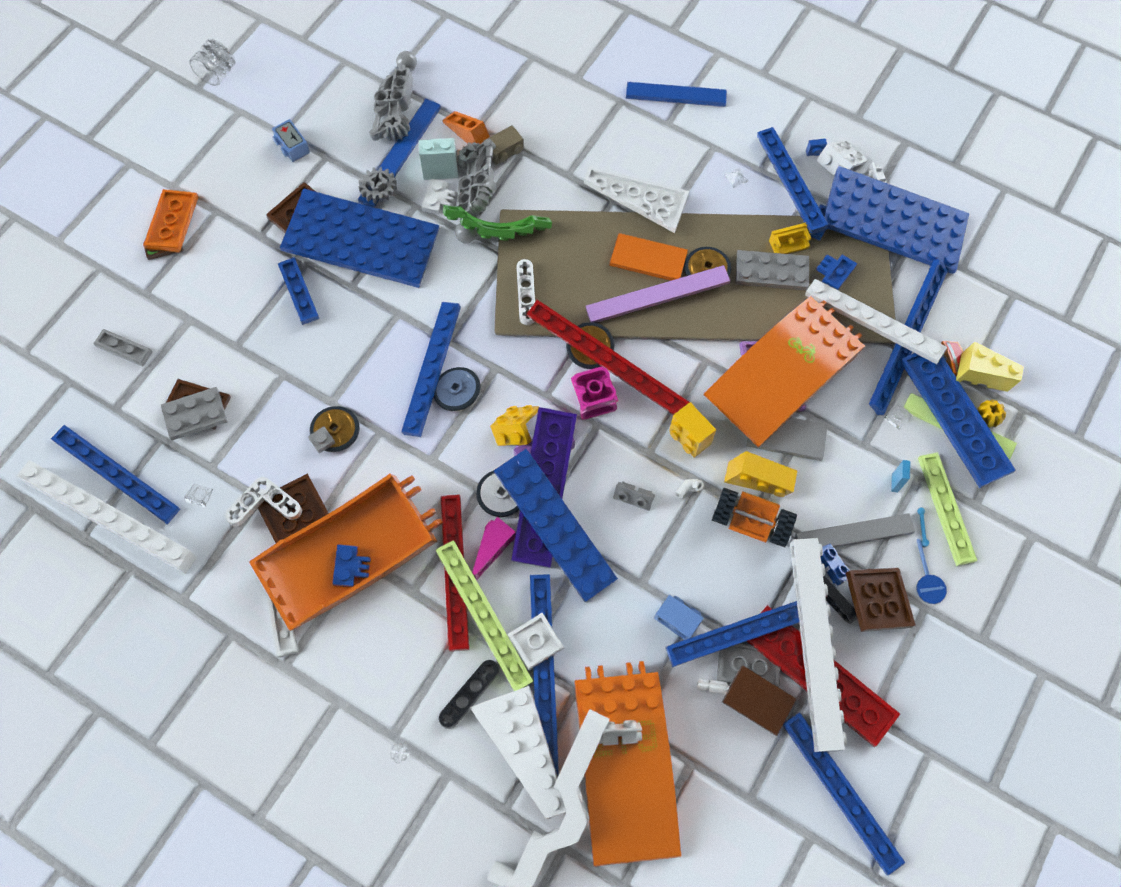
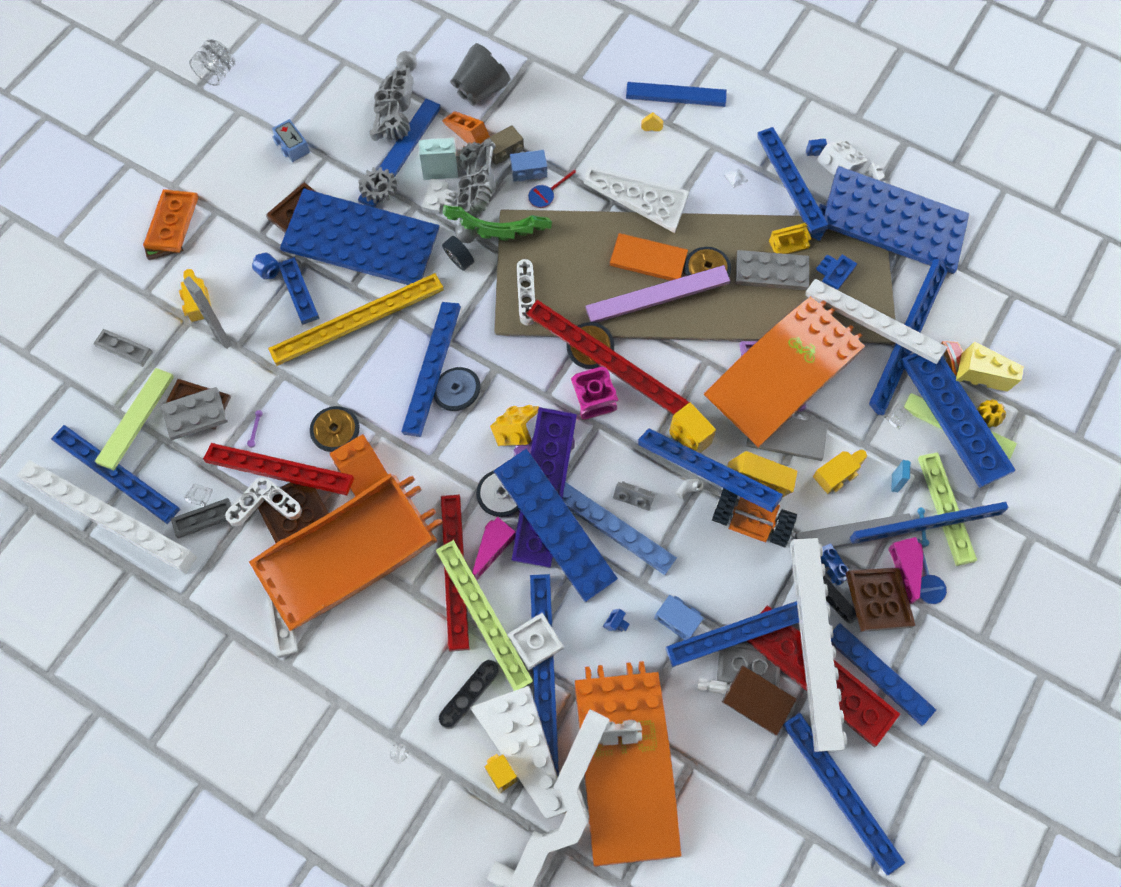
light grey plate [308,426,335,454] -> none
blue hinge [333,545,371,587] -> none
none -> yellowish green tile [95,368,174,471]
none -> dark grey plate [171,498,236,538]
none -> yellow hinge [179,269,211,322]
none -> light grey tile [184,276,232,348]
none -> red plate [203,443,354,496]
none -> medium lavender hinge [247,410,263,448]
none -> blue head [252,252,279,279]
none -> yellow plate [268,273,444,366]
none -> orange slope [329,434,388,497]
none -> black wheel [442,236,474,271]
none -> dark grey cone [450,43,510,106]
none -> yellow brick [484,754,518,793]
none -> medium blue brick [510,150,547,182]
none -> blue piece [528,170,576,208]
none -> medium blue plate [562,482,677,575]
none -> blue tile [602,609,630,632]
none -> blue plate [638,428,783,512]
none -> yellow tile [641,112,663,131]
none -> yellow hinge [813,450,868,494]
none -> blue plate [831,623,937,726]
none -> blue tile [850,502,1009,544]
none -> dark pink slope [888,537,923,604]

